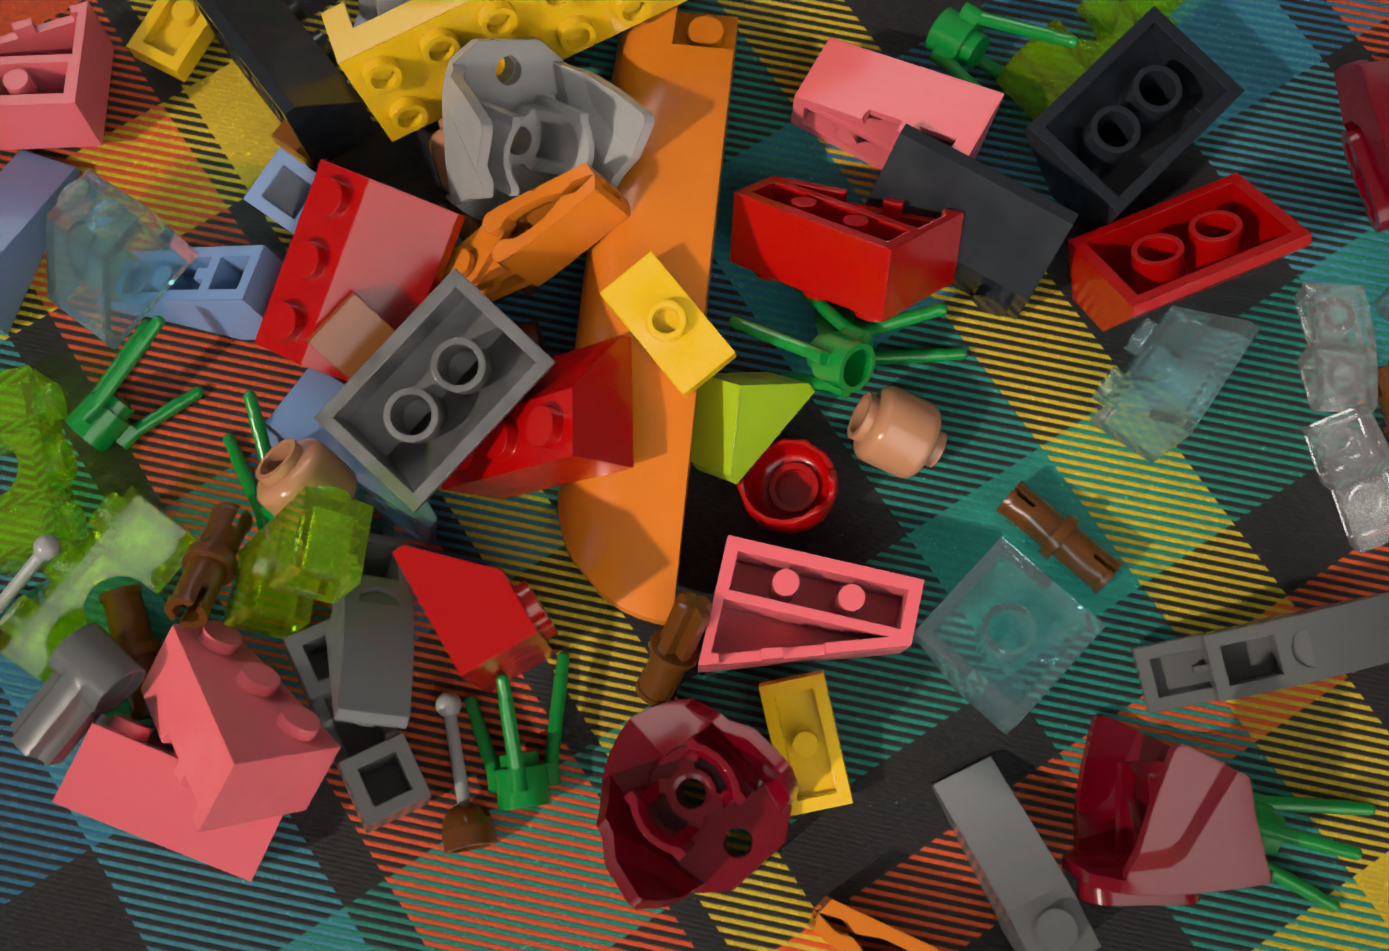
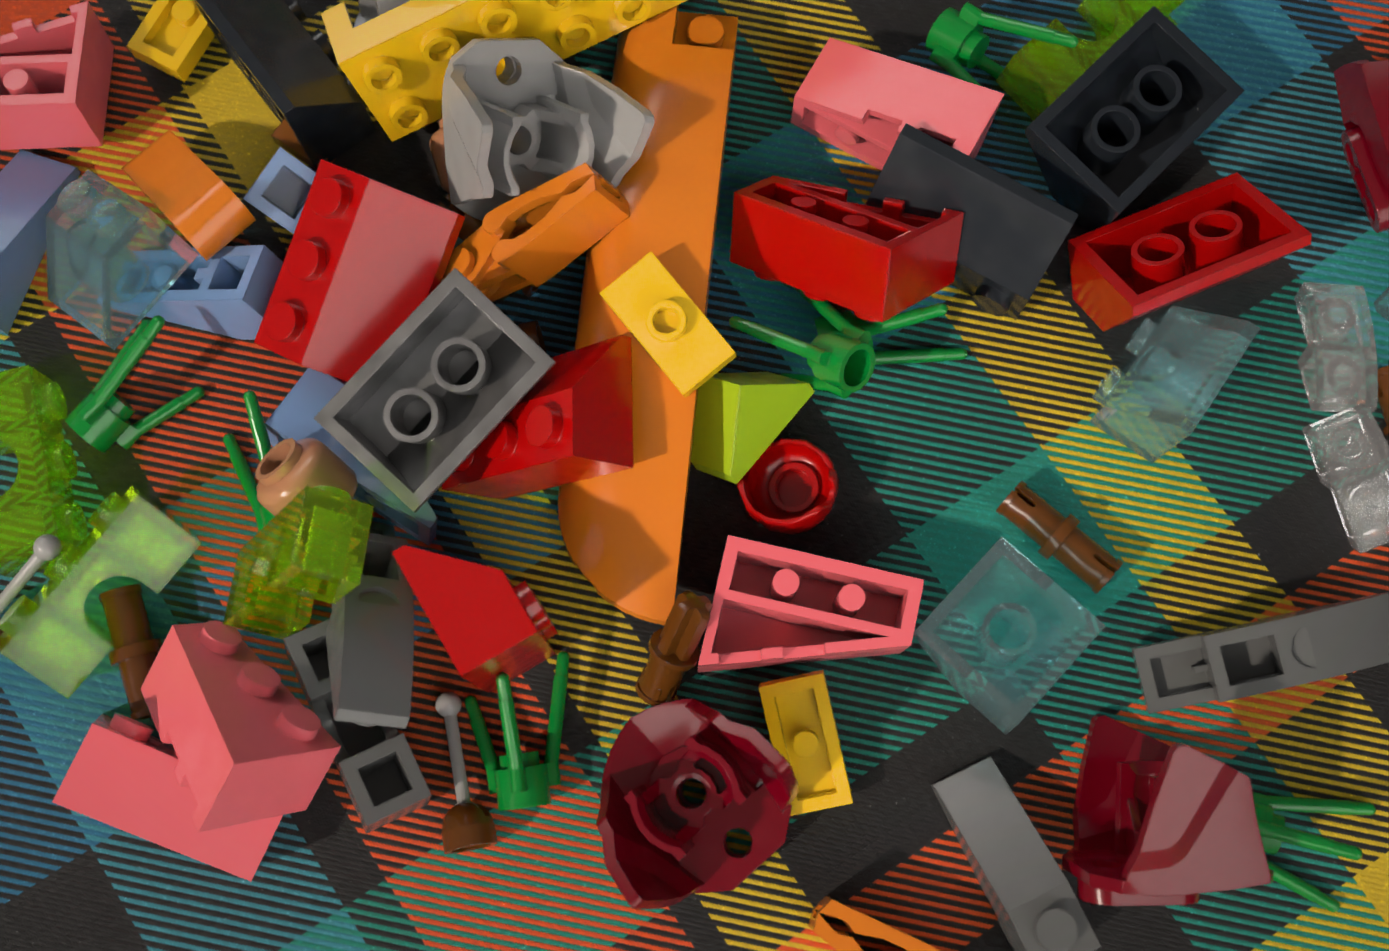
dark grey piece [10,623,146,766] -> none
reddish brown pin [164,502,253,628] -> none
dark orange tile [307,291,395,379] -> none
nougat head [847,386,947,479] -> none
none -> orange beam [121,129,256,261]

